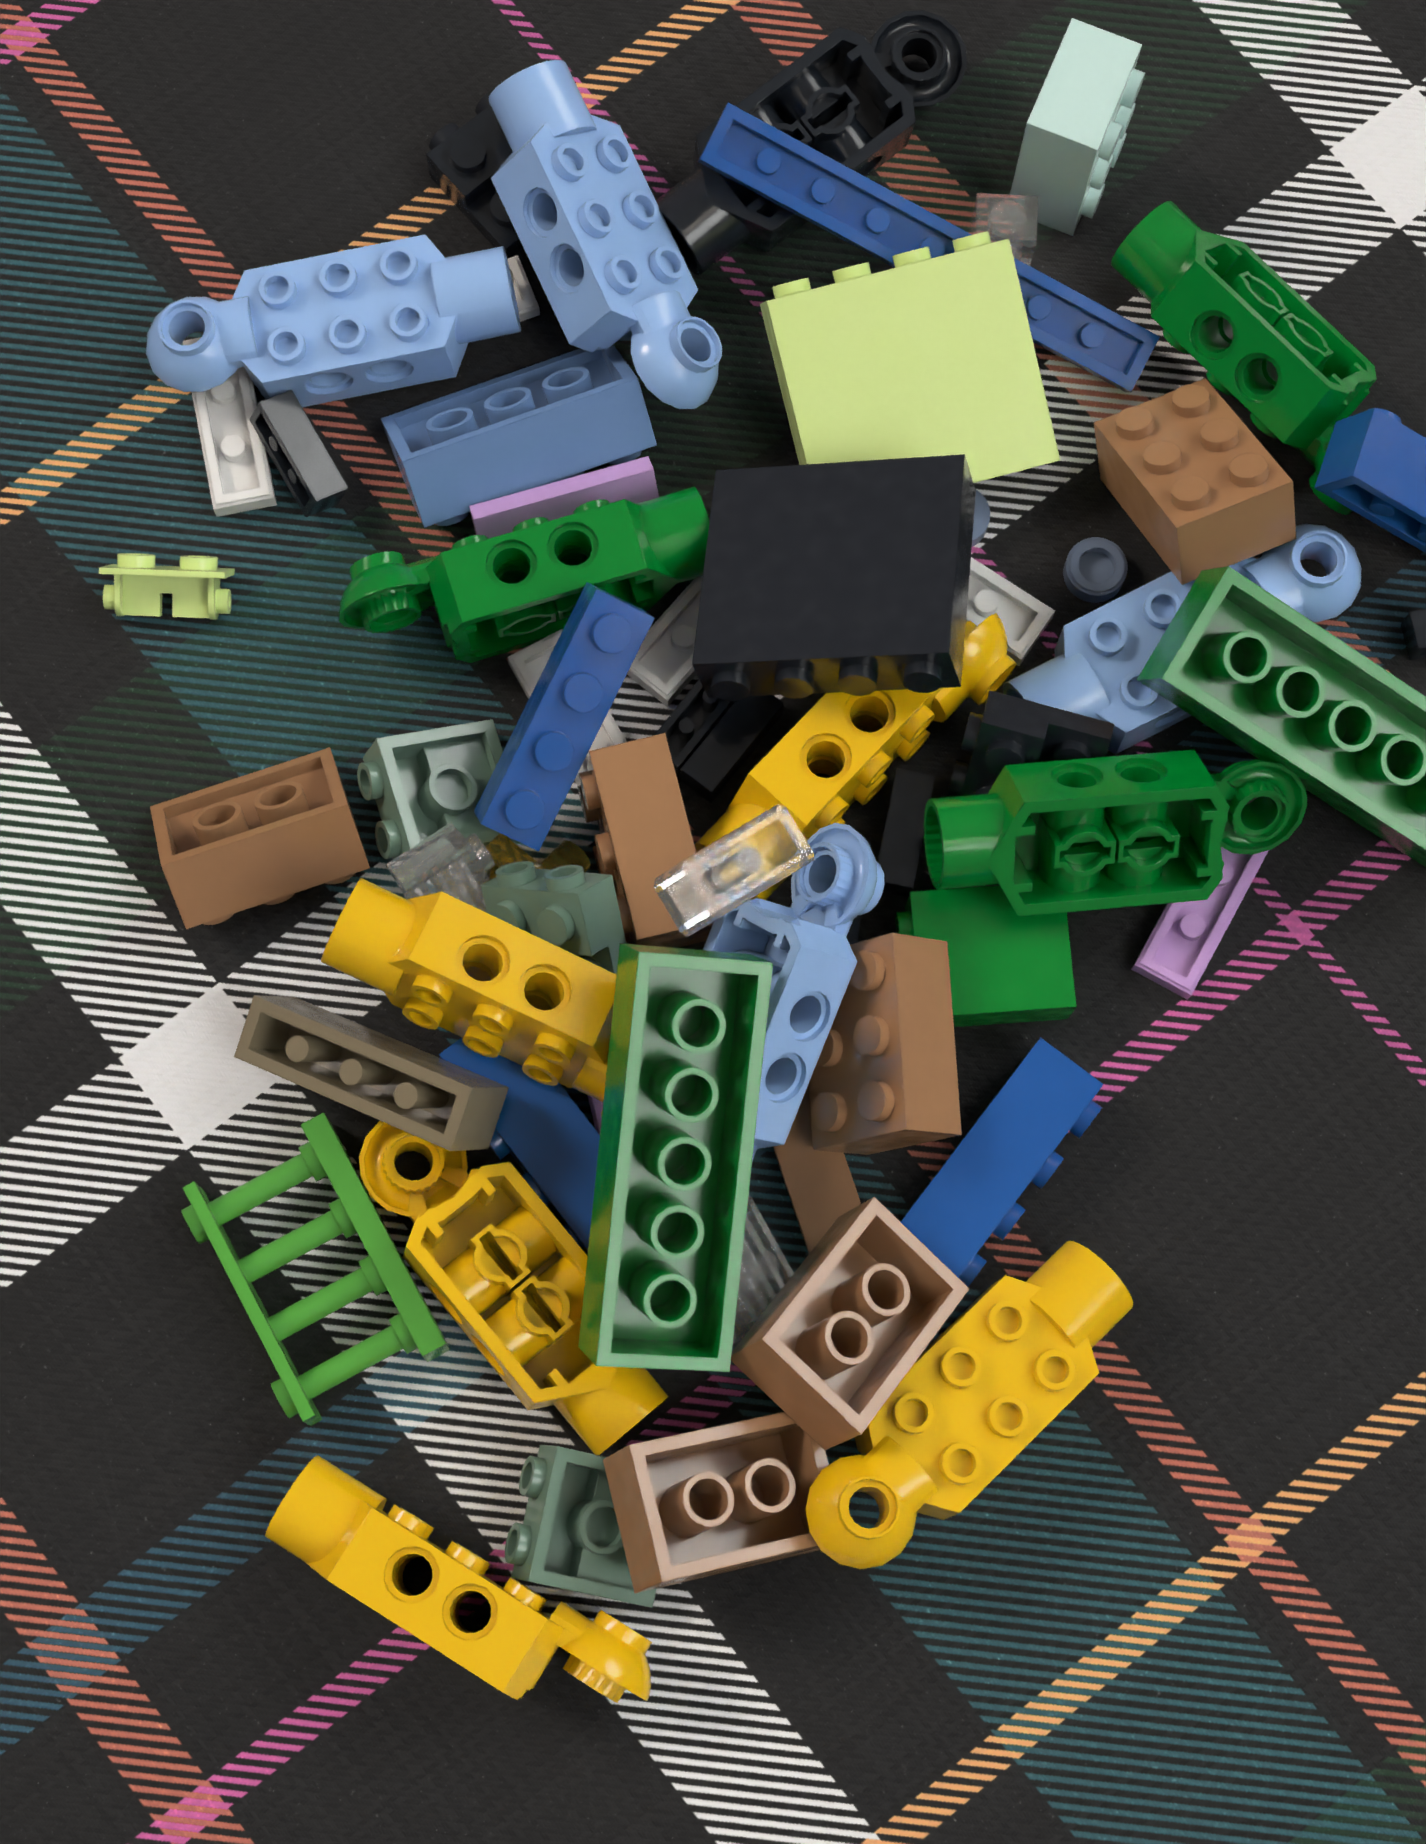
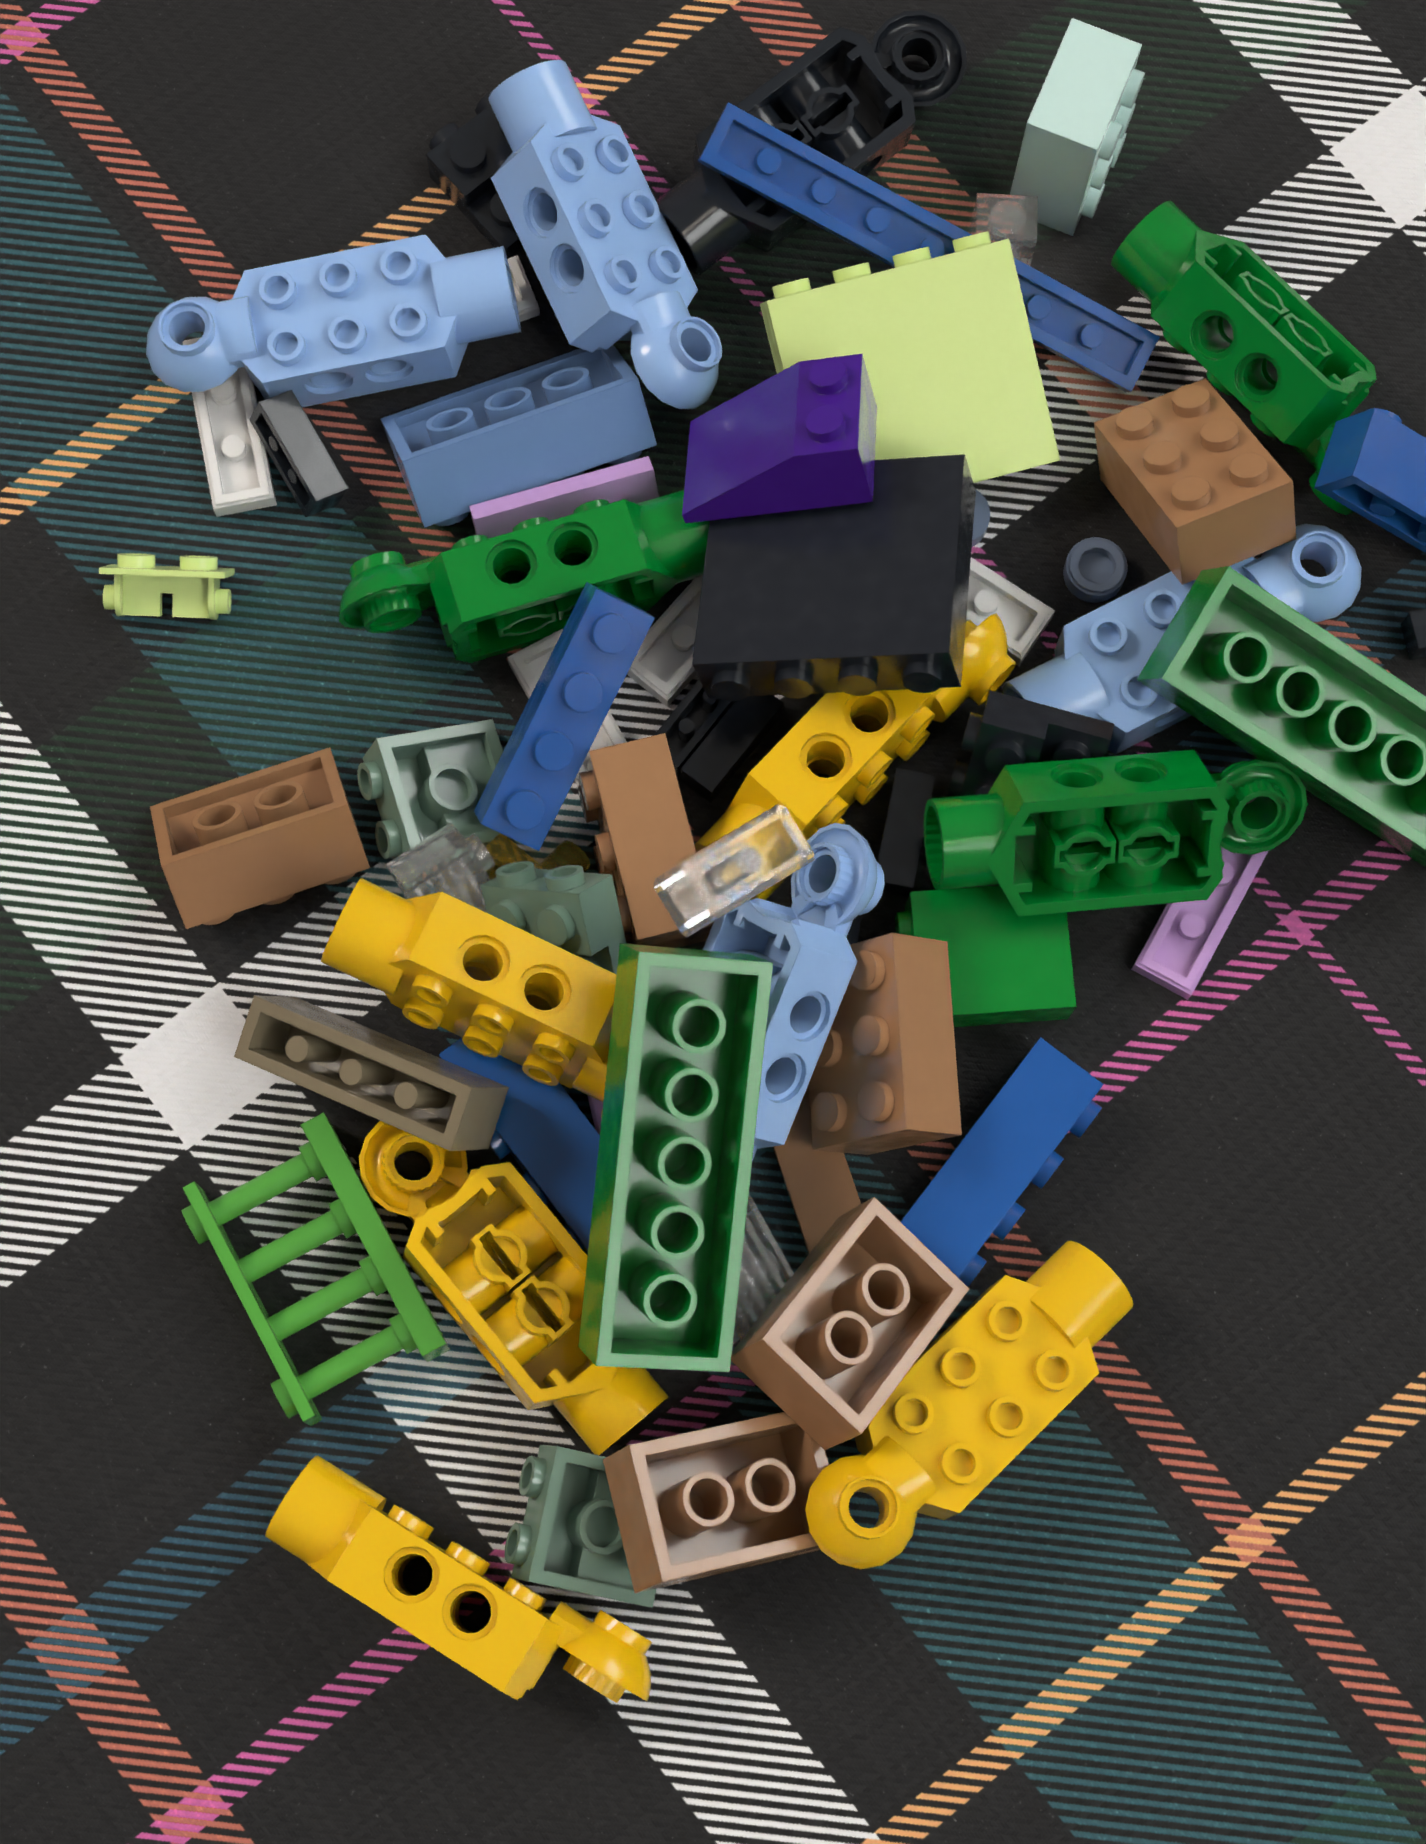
none -> dark purple slope [682,354,877,523]

